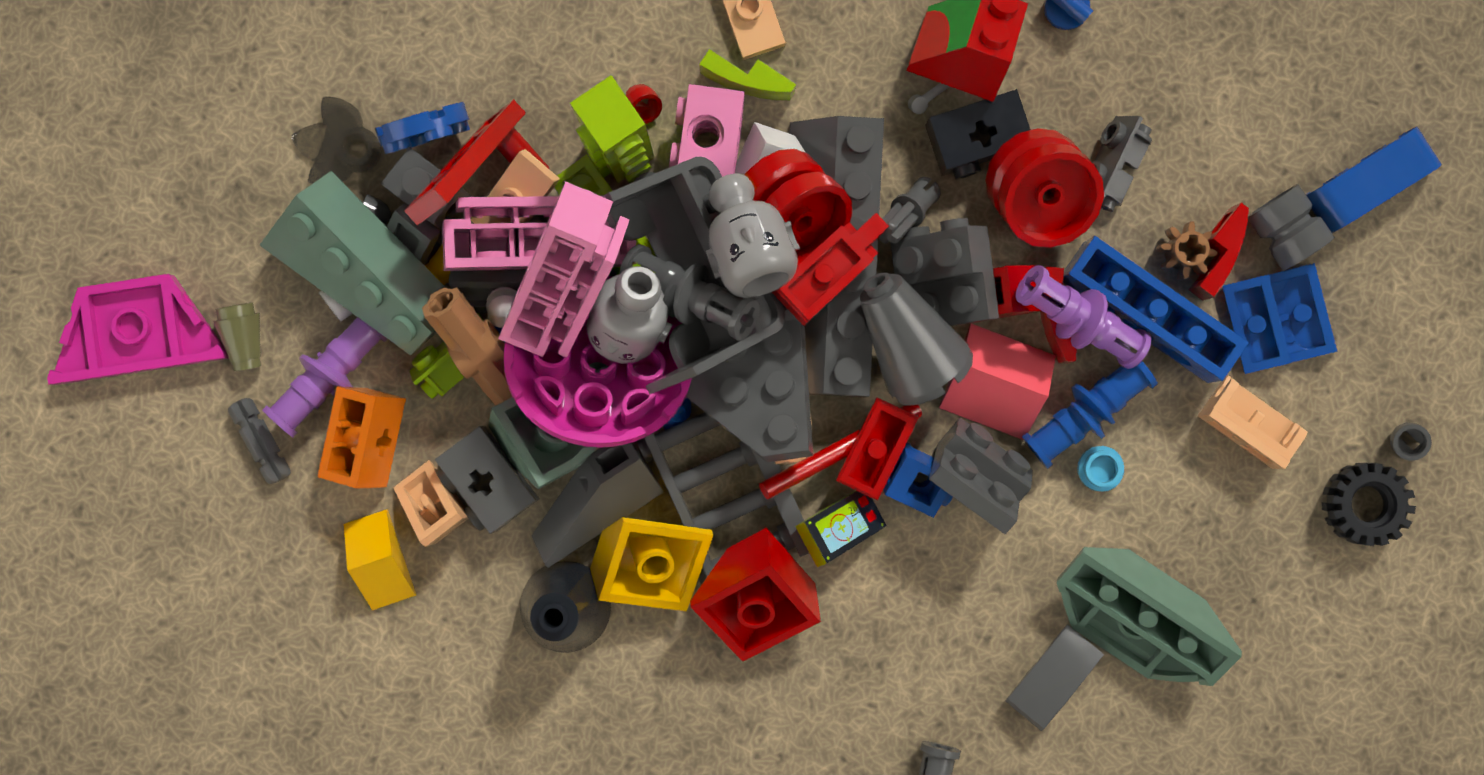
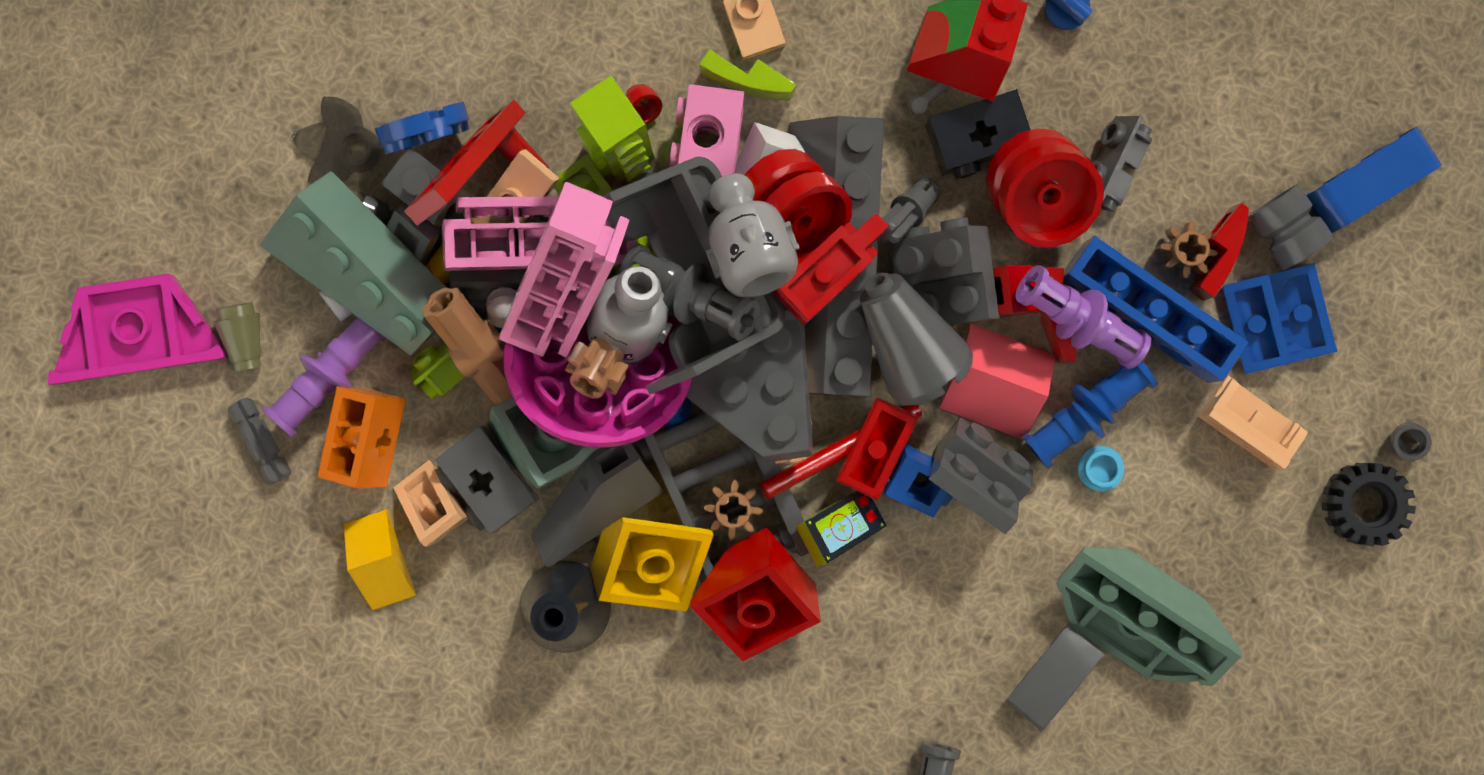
none -> medium nougat gear [565,338,629,398]
none -> medium nougat gear [704,480,763,539]

